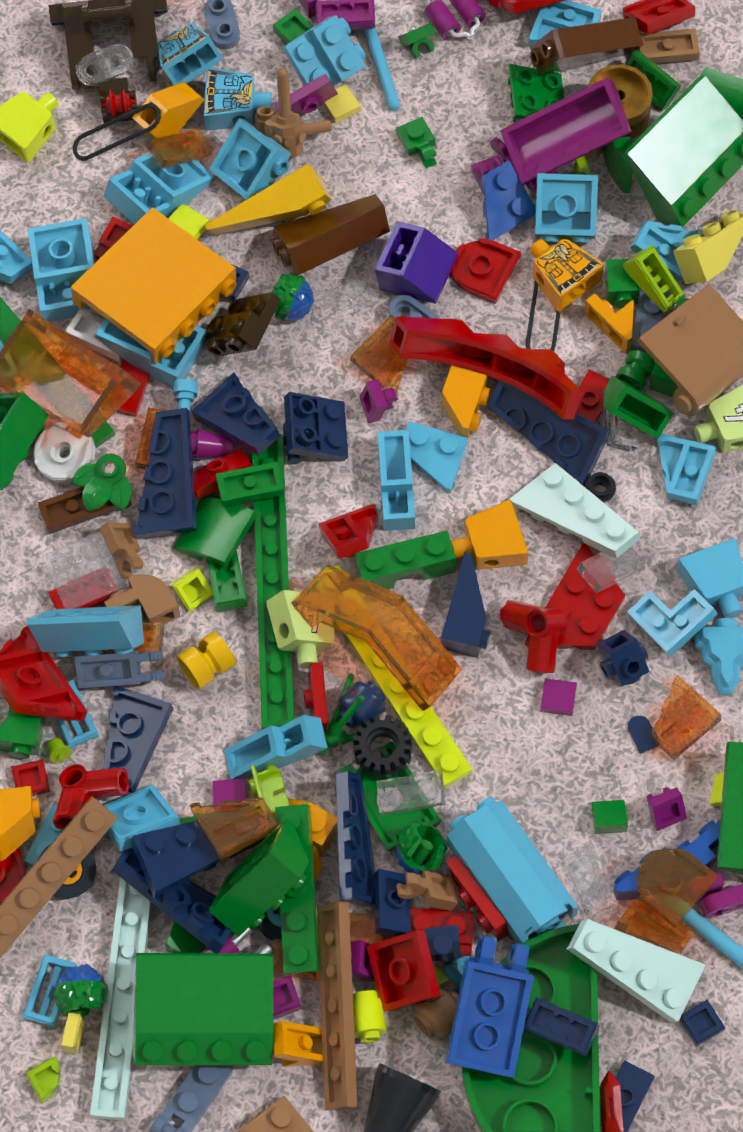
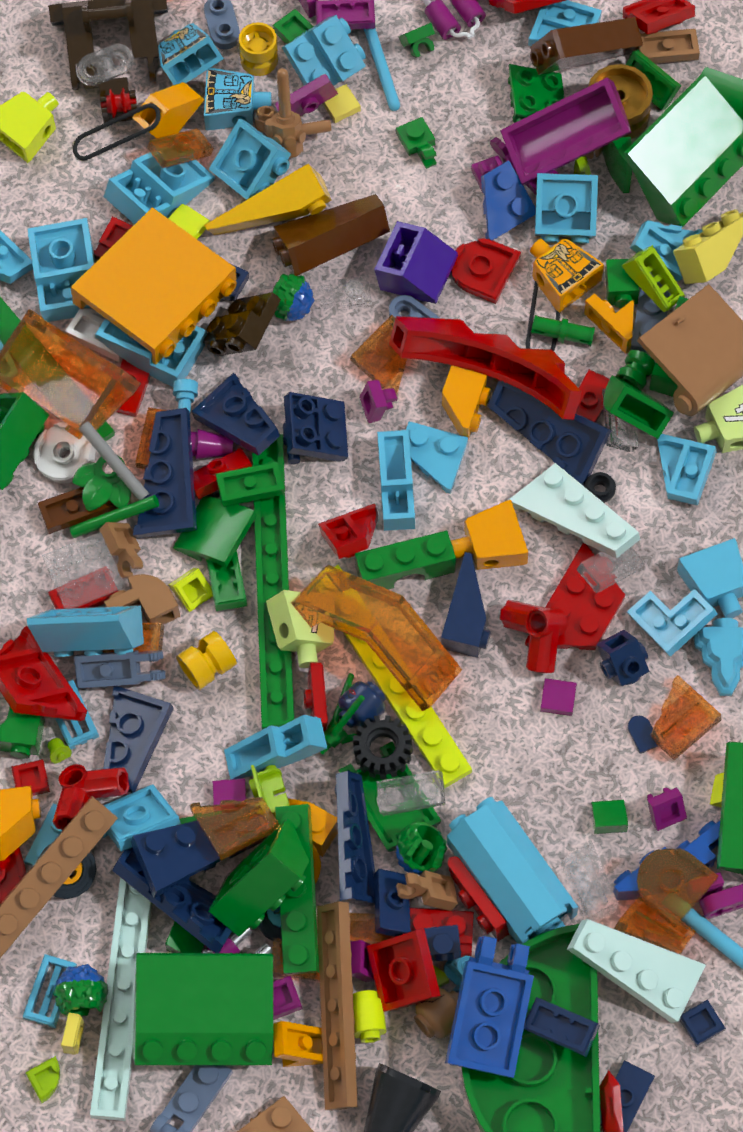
none -> green bar [70,495,159,538]
none -> light grey bar [78,421,149,500]
none -> yellow wheel [239,22,278,76]
none -> green pin [531,315,595,347]

